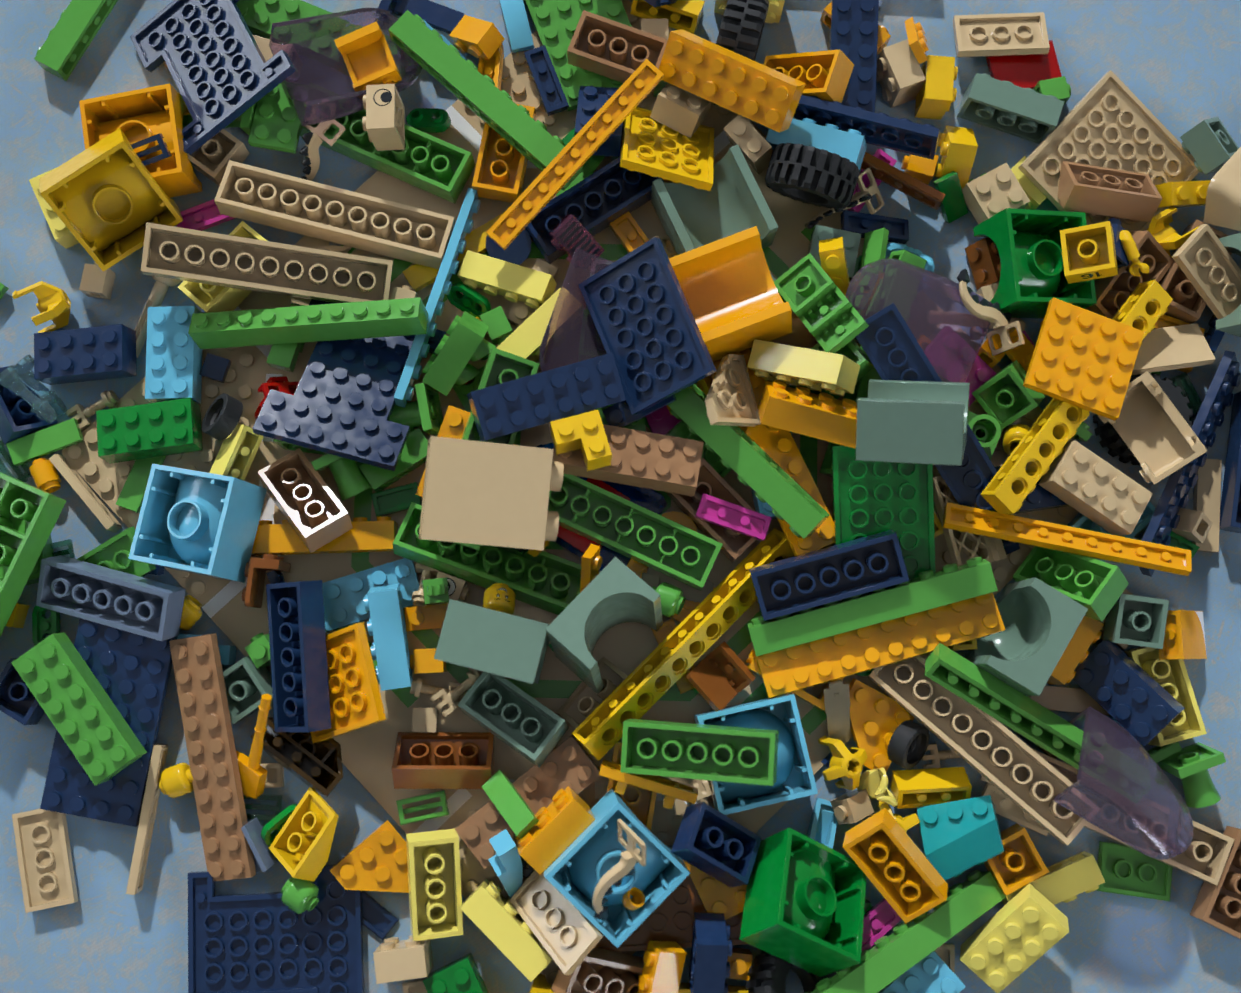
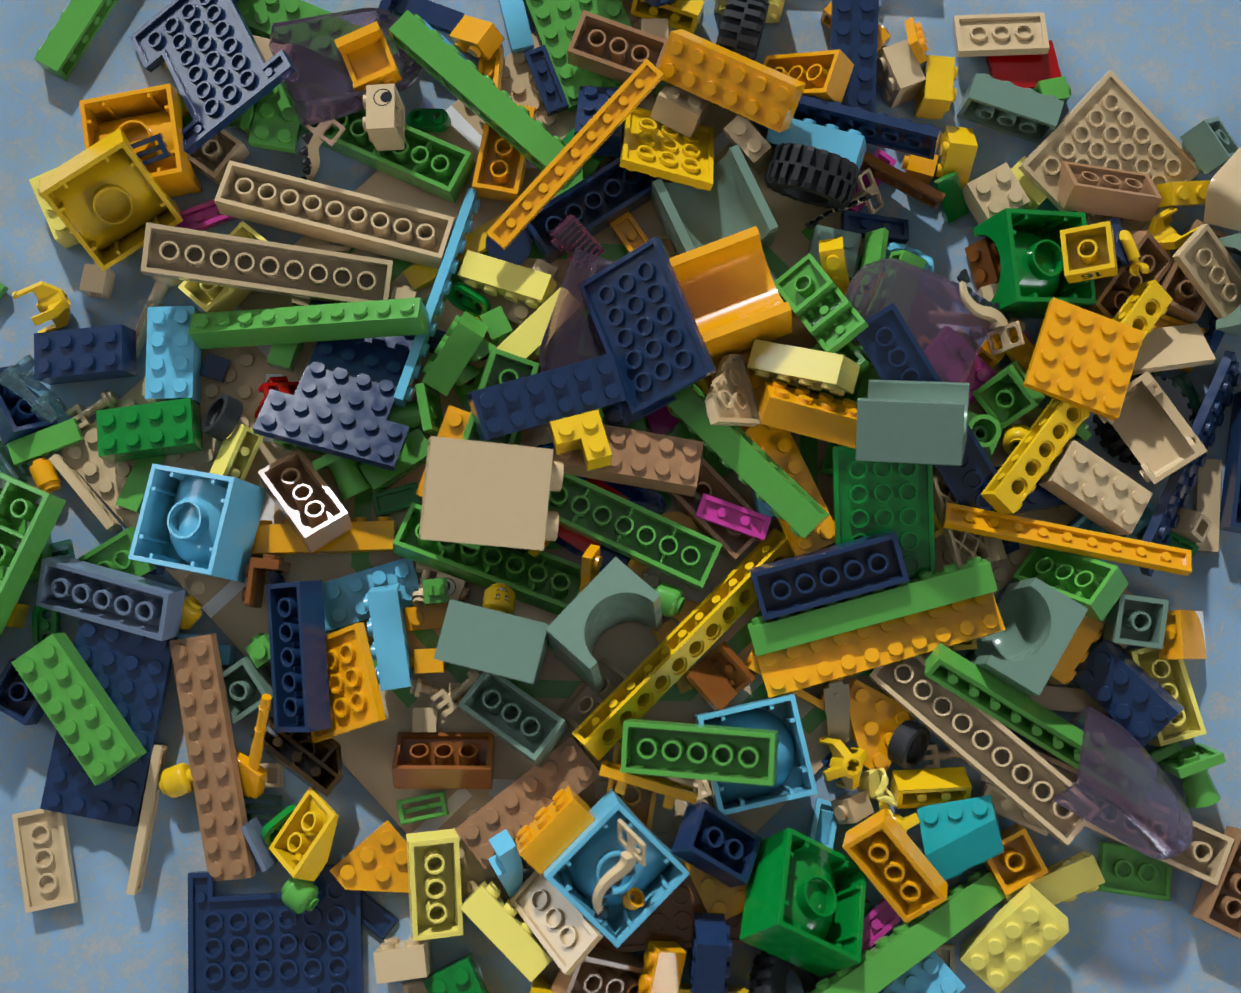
bright green tile [482,769,539,839] -> none
light orange brick [727,947,752,981] -> none

